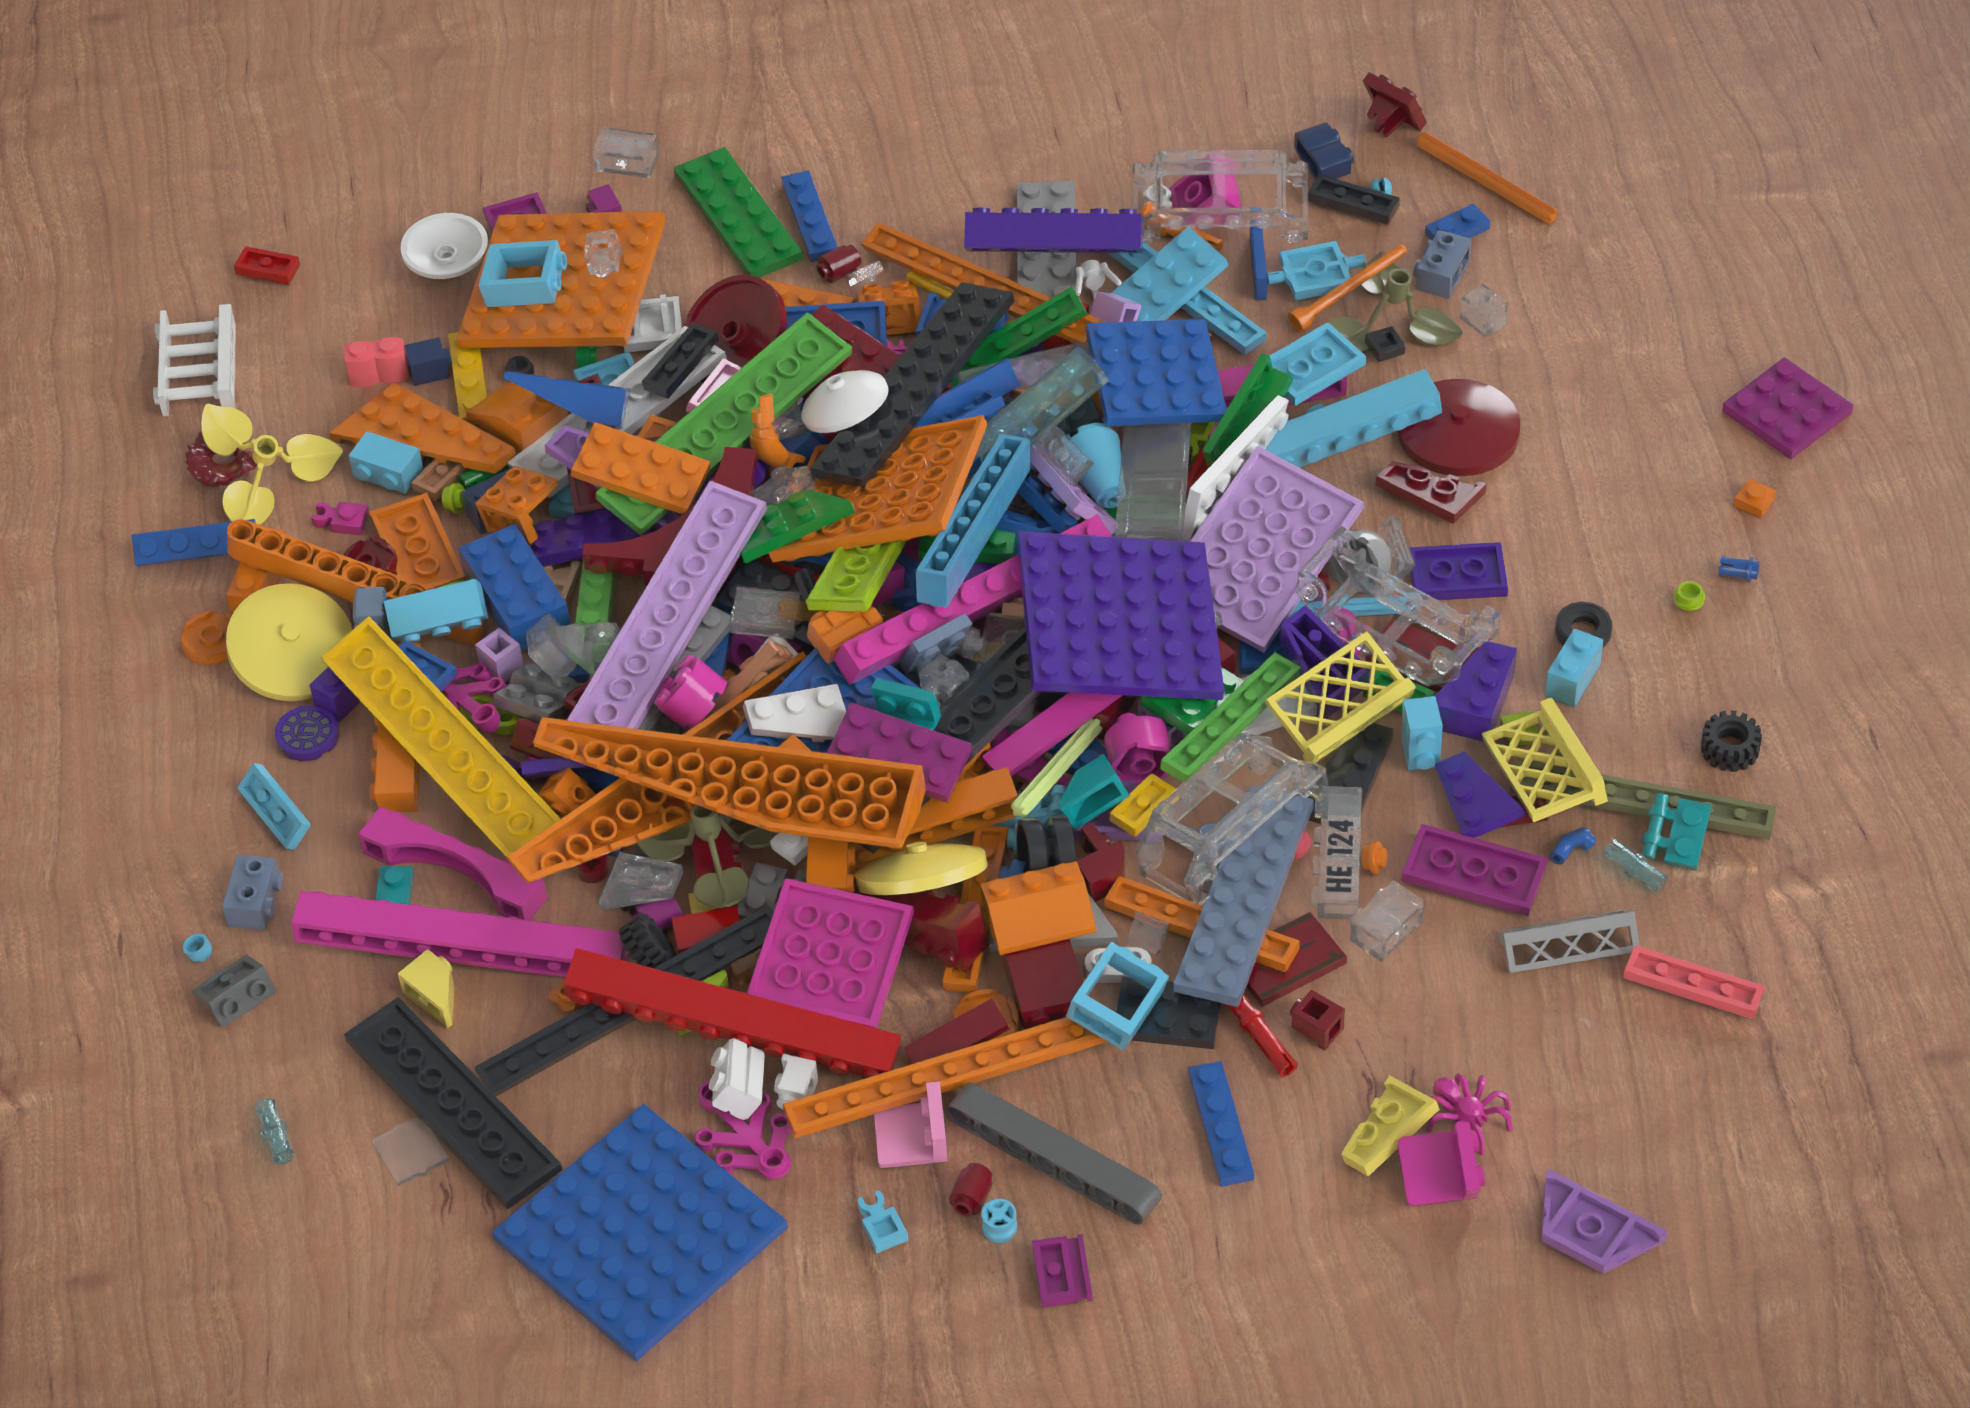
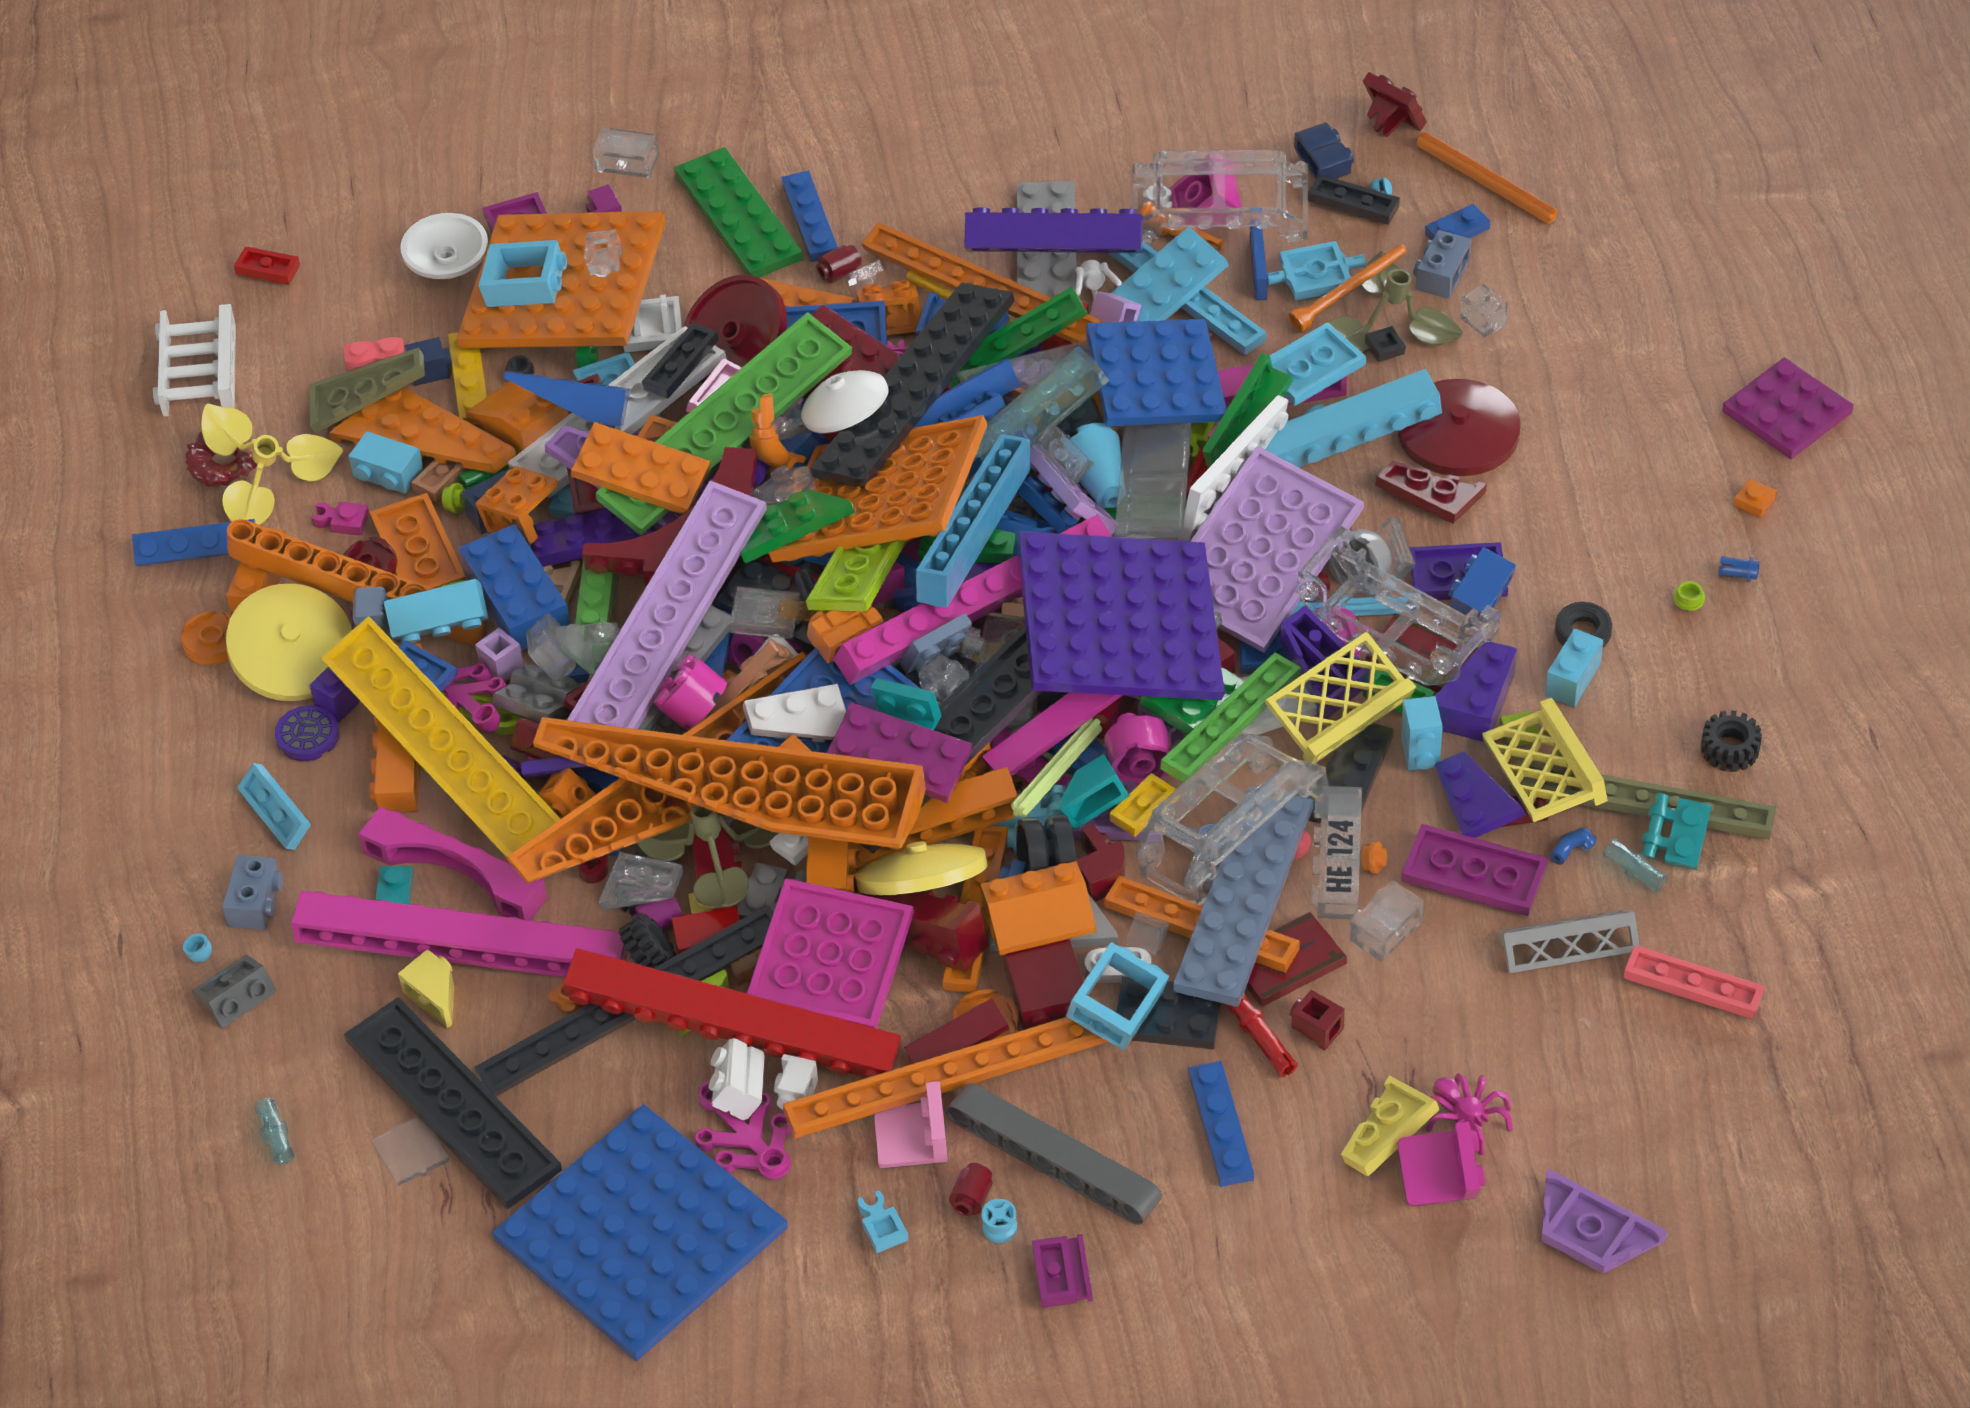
none -> olive wing [309,347,425,433]
none -> blue brick [1448,547,1516,627]

